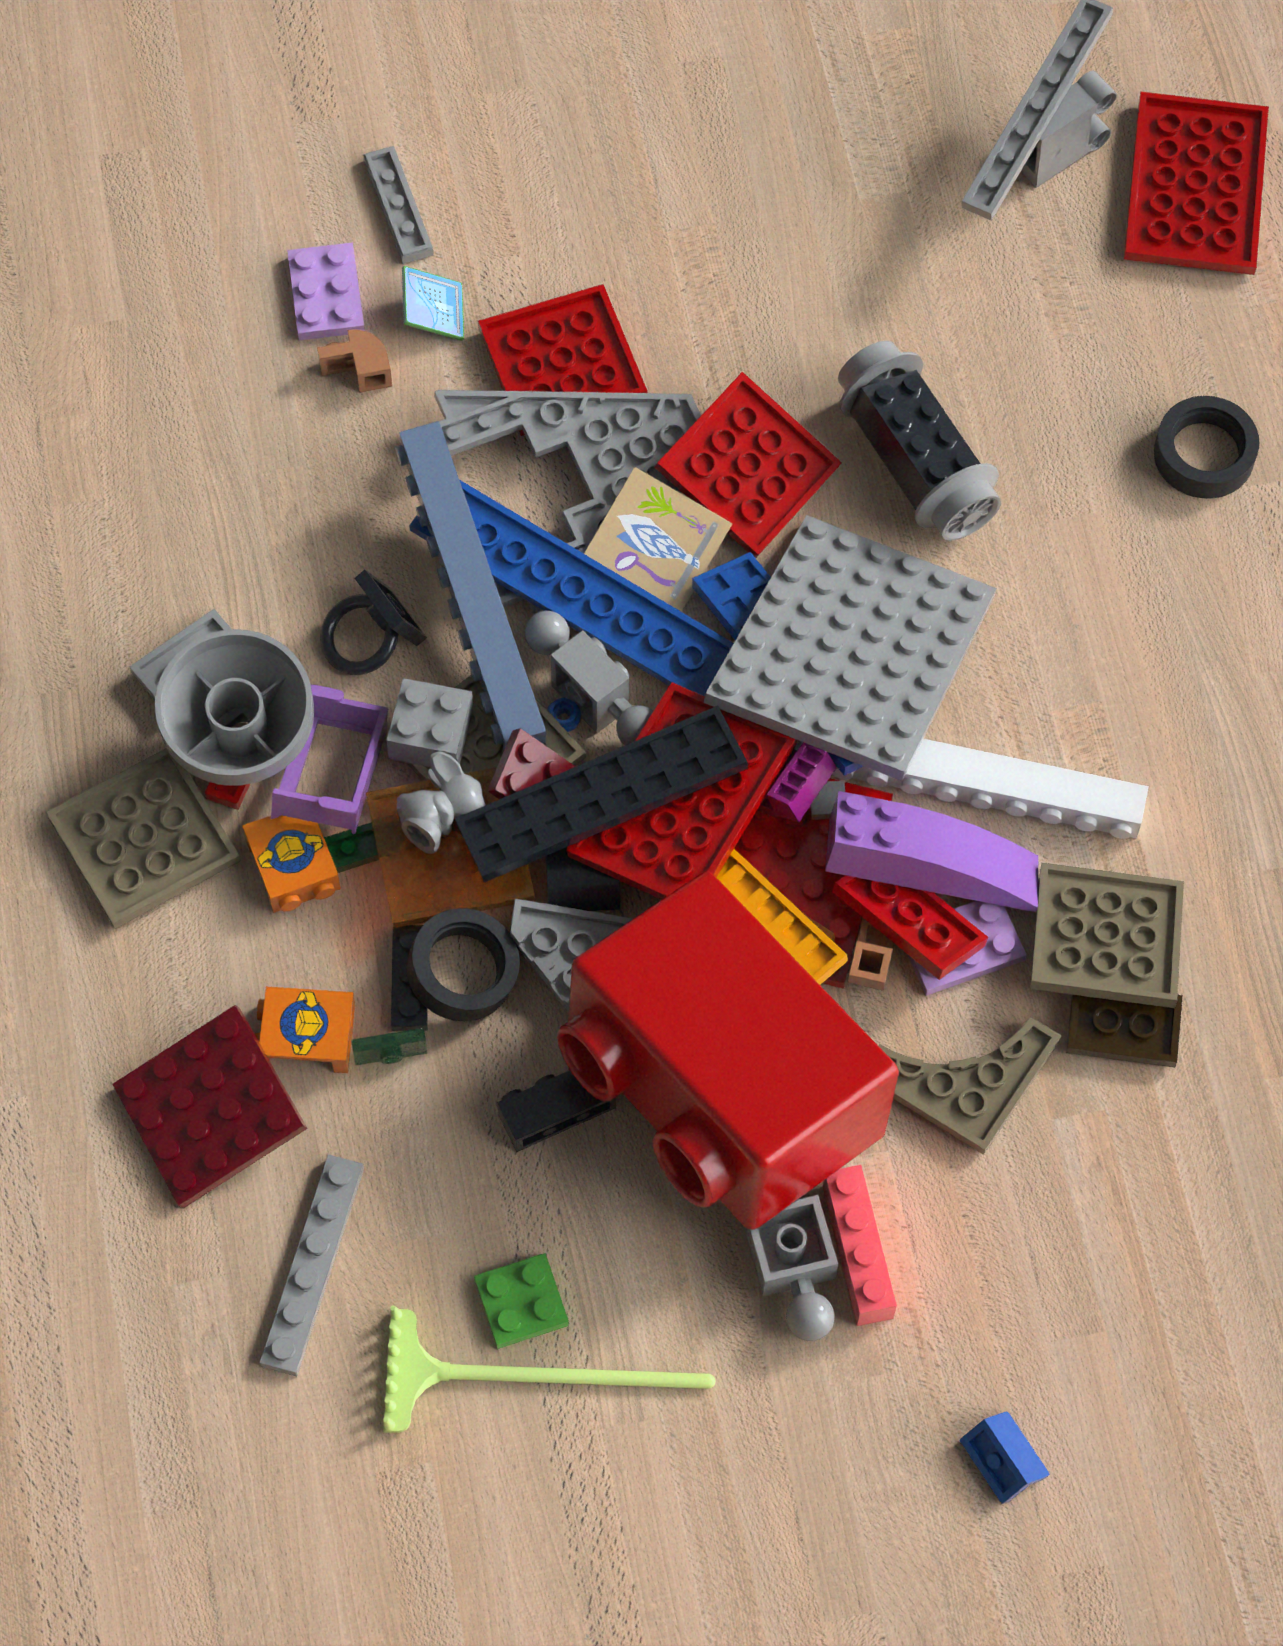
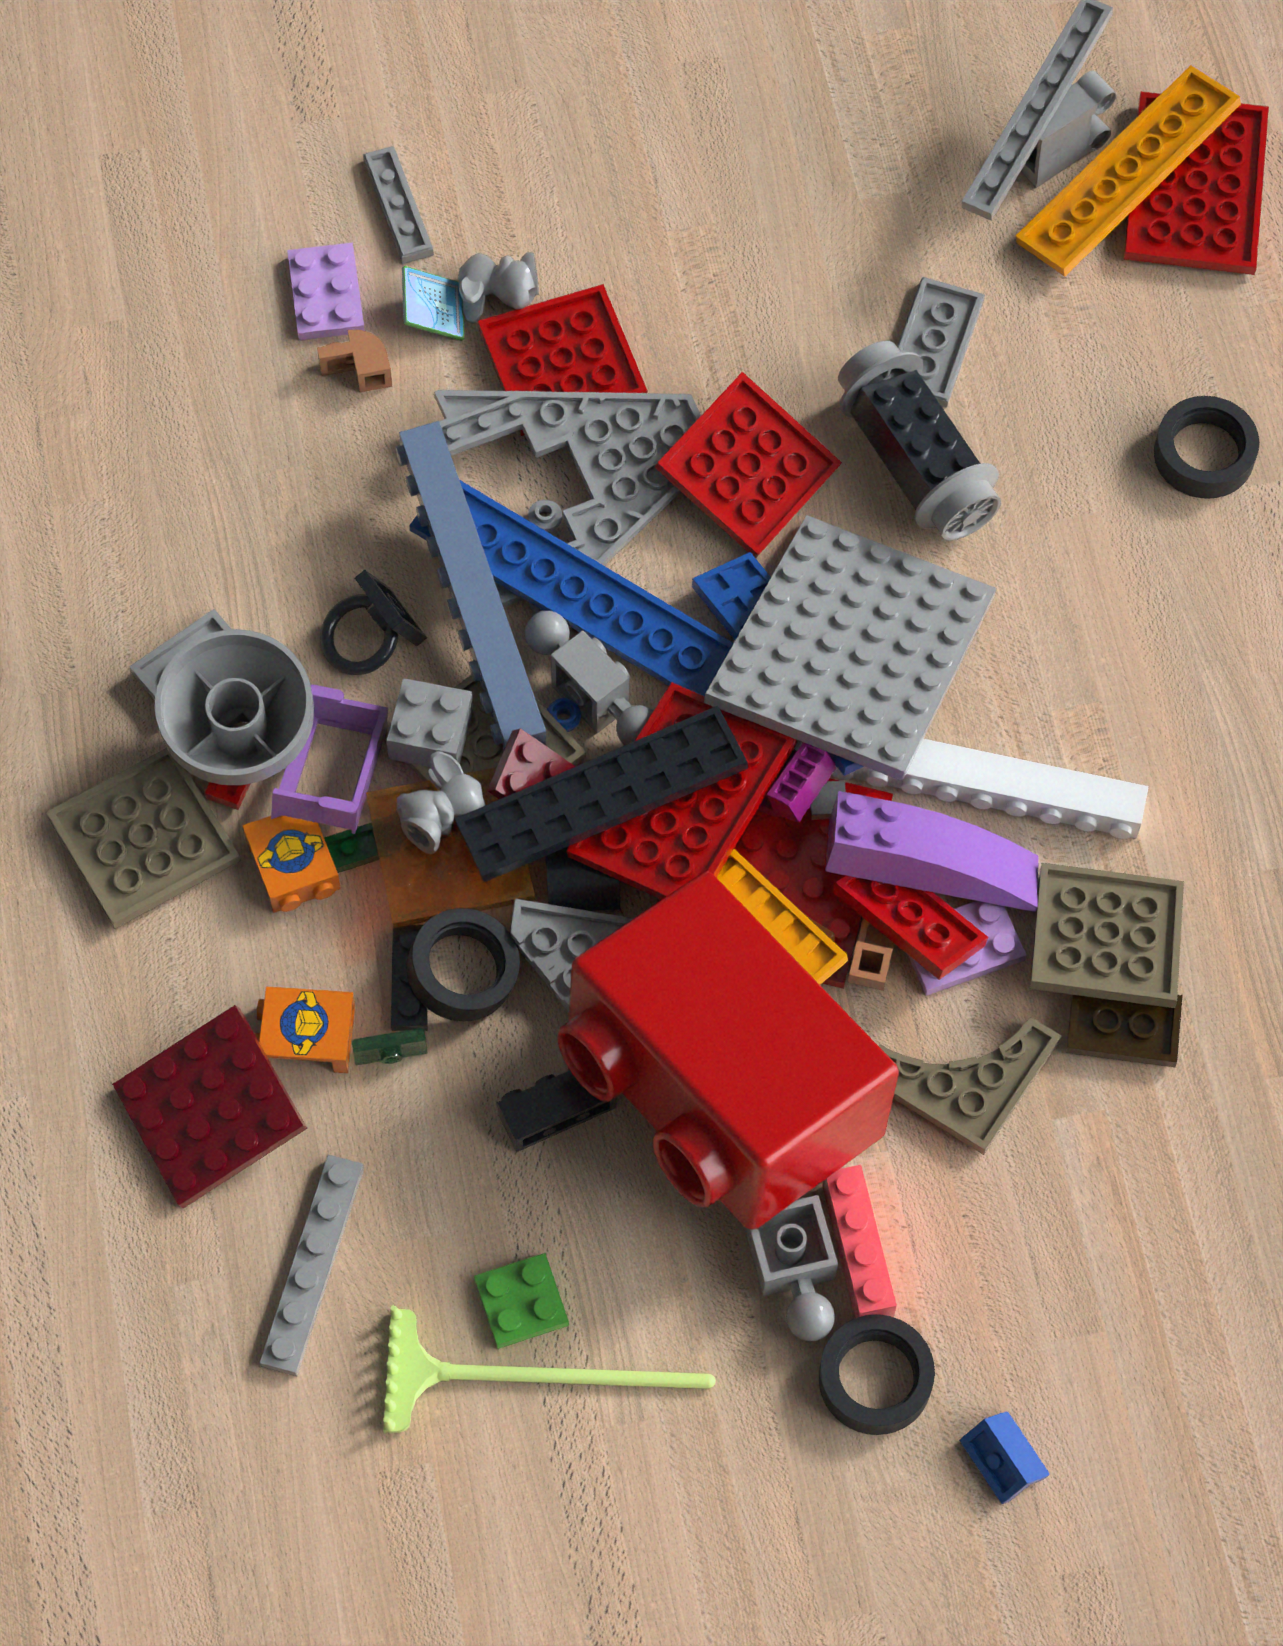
tan sticker [584,467,733,612] -> none
none -> light grey animal [458,252,539,323]
none -> light grey plate [528,500,562,533]
none -> black tyre [819,1315,935,1435]
none -> light grey tile [897,277,985,408]
none -> light orange plate [1015,65,1241,276]

